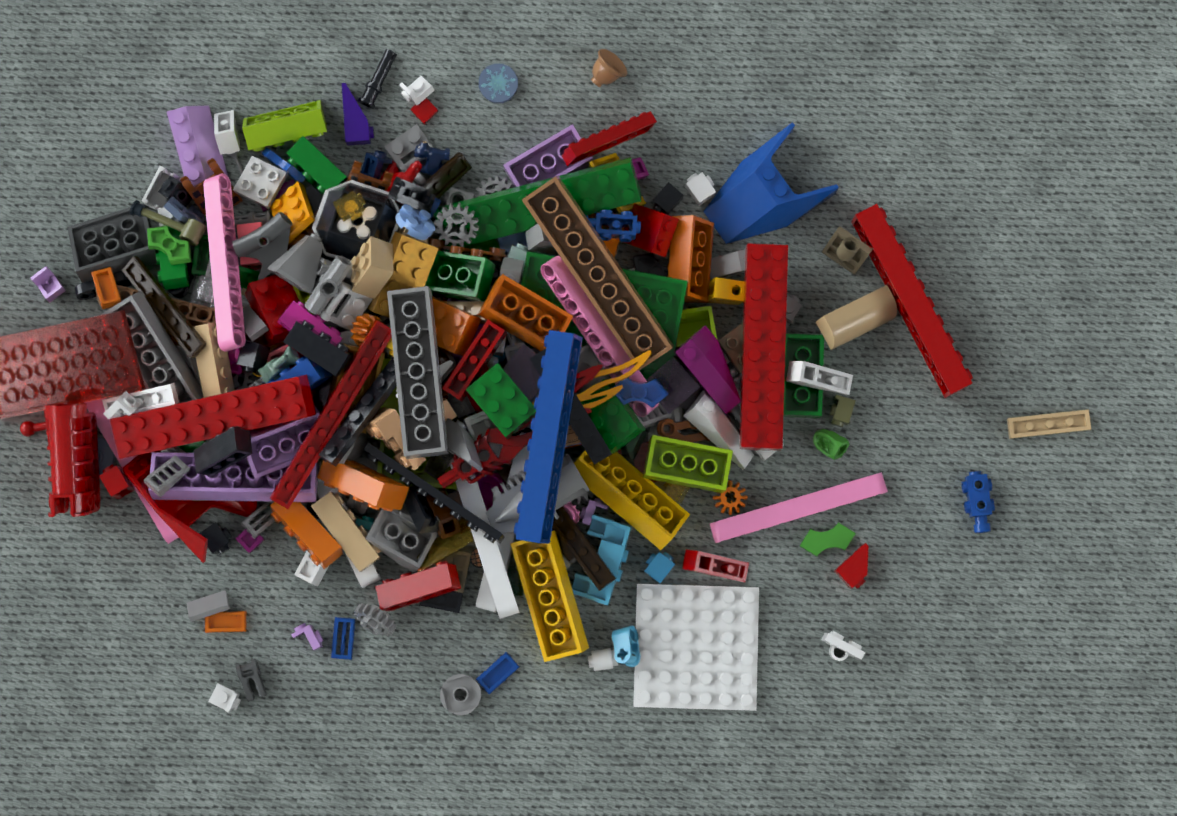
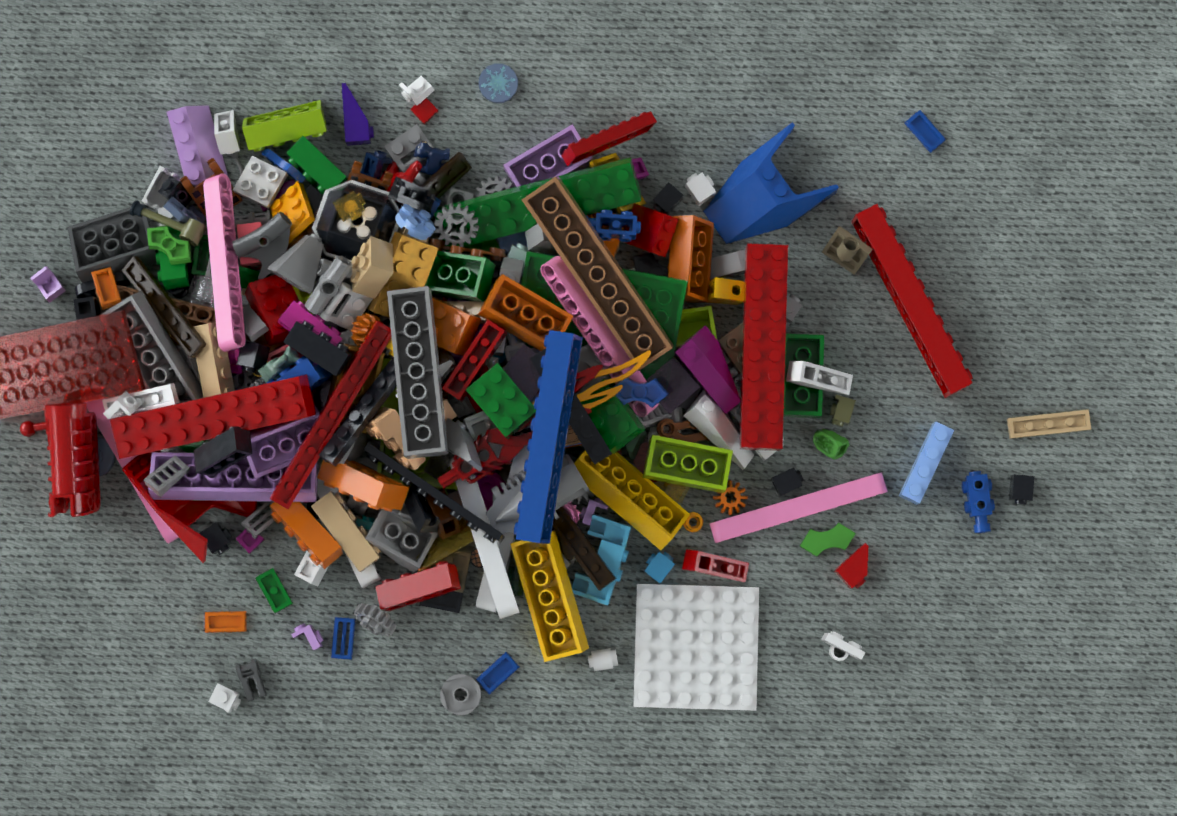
red brick [99,465,135,499] -> none
light grey tile [187,590,230,622] -> none
black pin [358,49,397,109] -> none
medium nougat hat [591,49,627,87] -> none
medium azure piece [612,625,641,667] -> none
tan brick [816,285,897,350] -> none
none -> black brick [73,296,102,323]
none -> green plate [255,568,293,614]
none -> light orange plate [683,512,703,532]
none -> black brick [771,467,804,497]
none -> light blue brick [899,422,954,505]
none -> blue tile [904,110,946,153]
none -> black brick [1009,474,1035,505]

